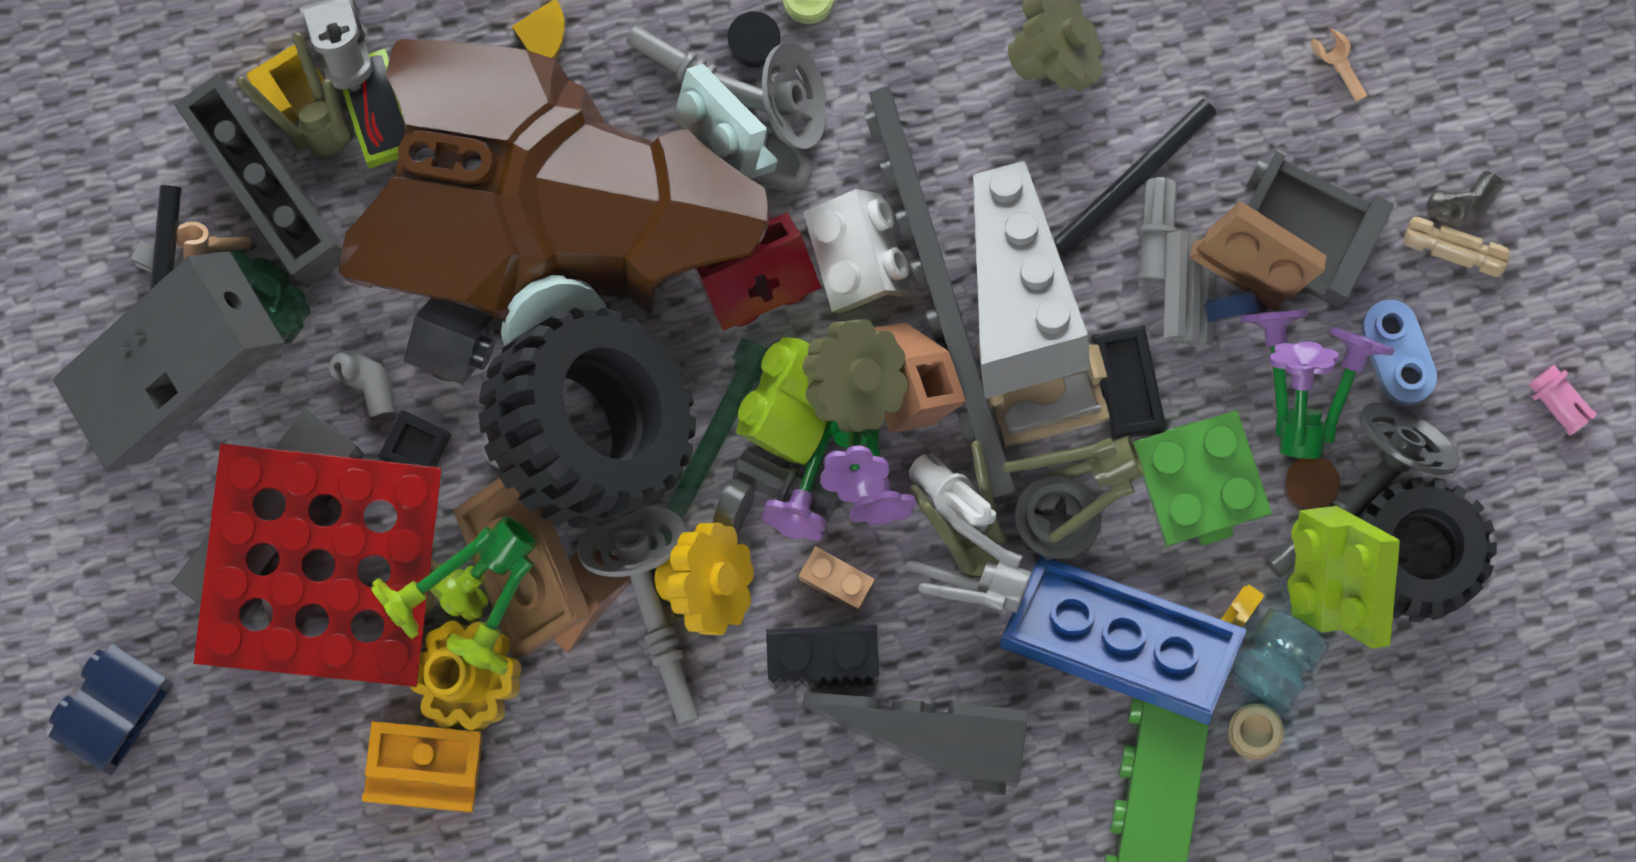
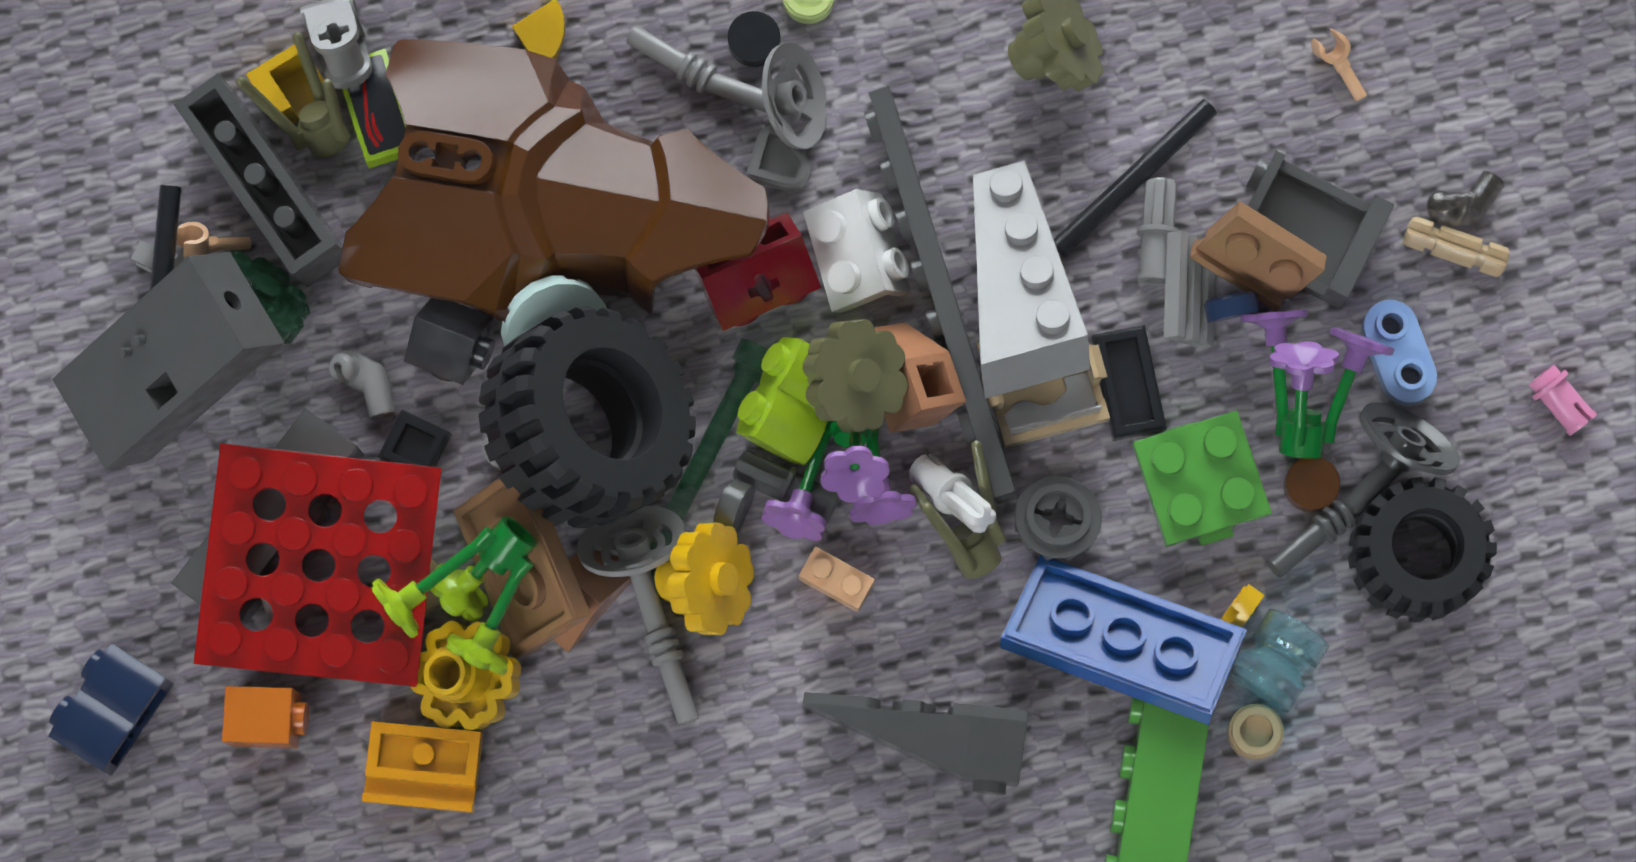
light aqua bracket [673,64,778,179] -> none
black brick [766,625,879,690] -> none
light grey plant [906,506,1032,613] -> none
olive plant [1002,436,1145,543] -> none
lime plate [1287,506,1400,649] -> none
none -> orange brick [222,686,309,749]

